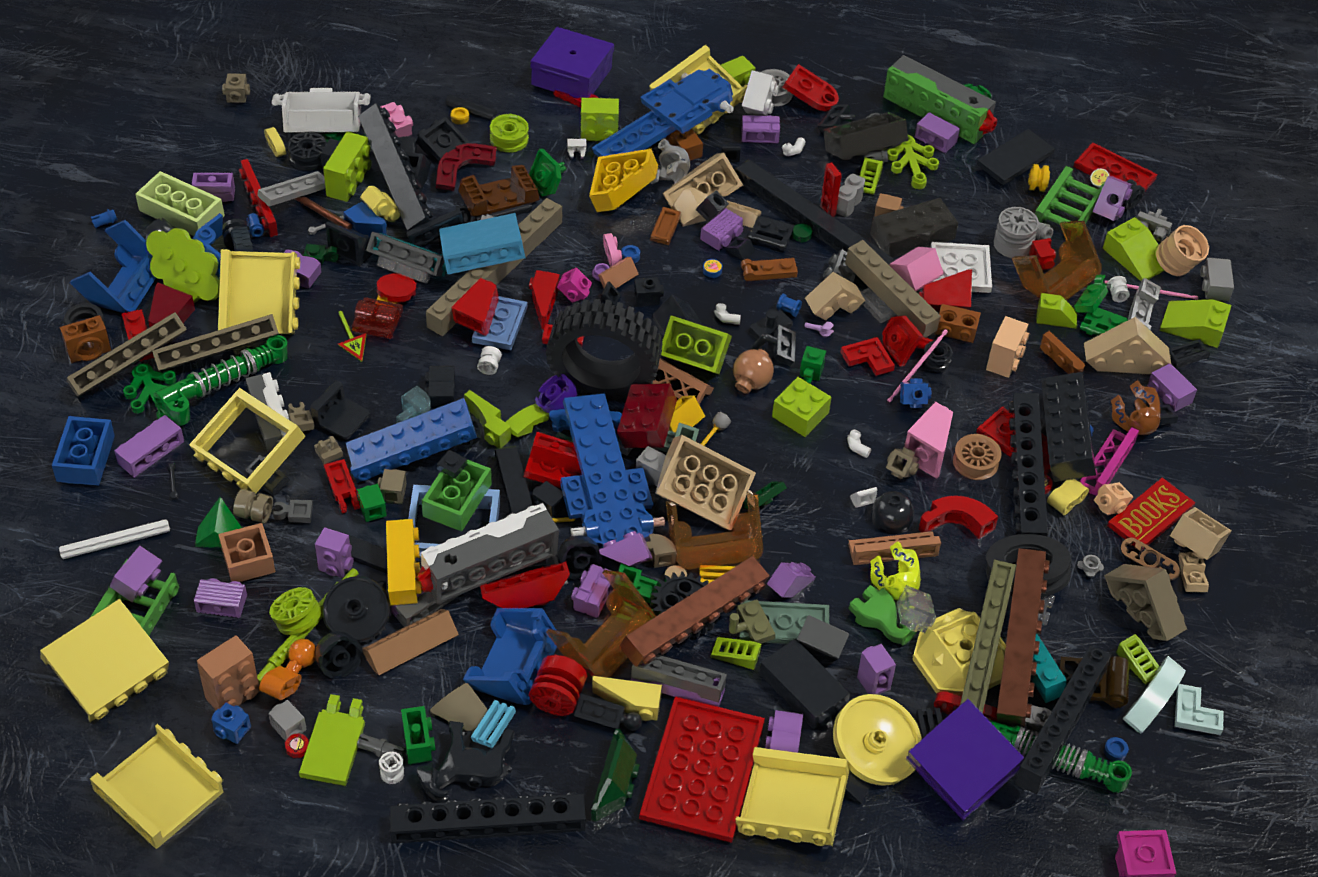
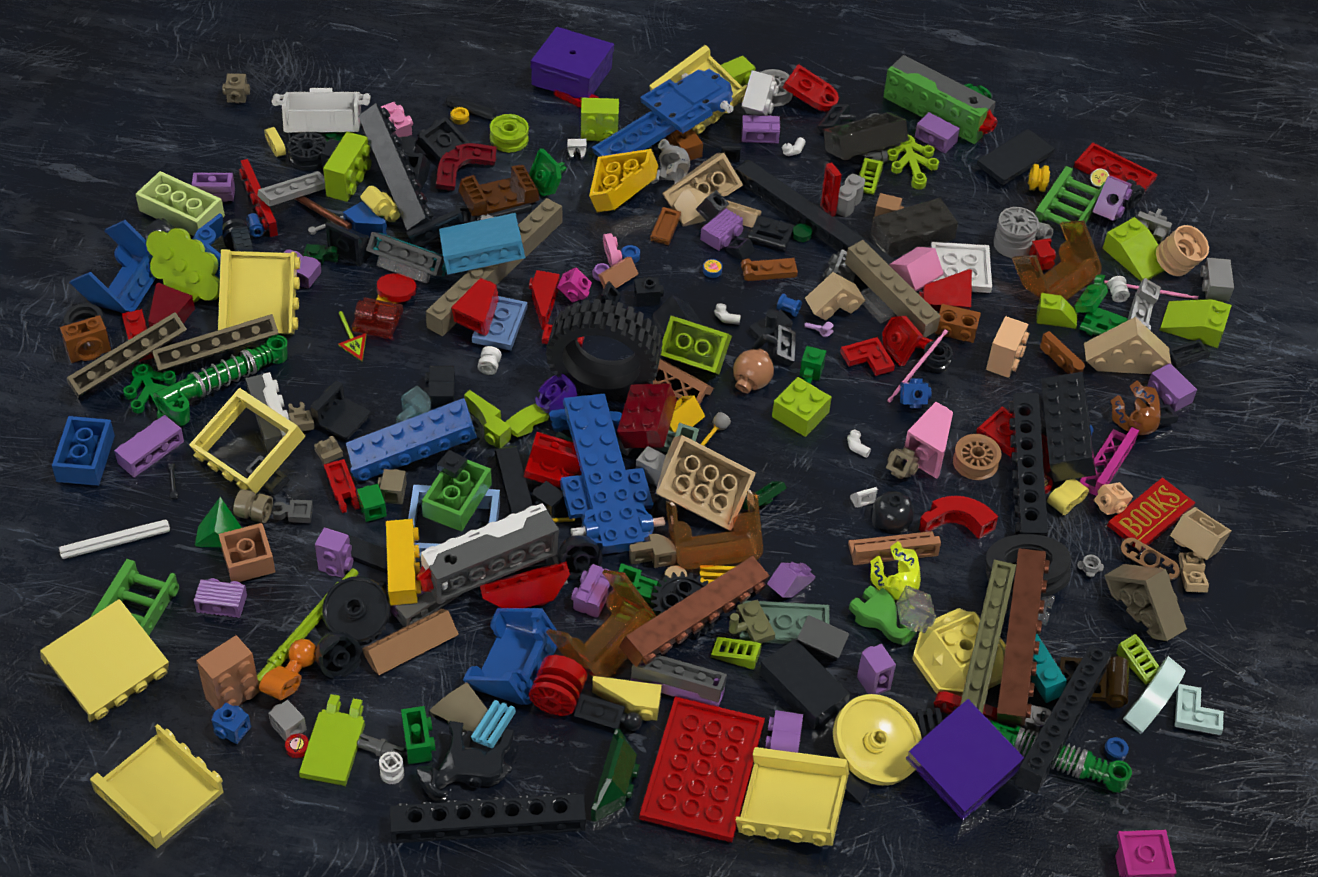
blue pin [91,209,117,228] -> none
medium lavender brick [110,546,162,602] -> none
lime wheel [269,587,322,635] -> none
medium lavender slope [599,531,652,567] -> none

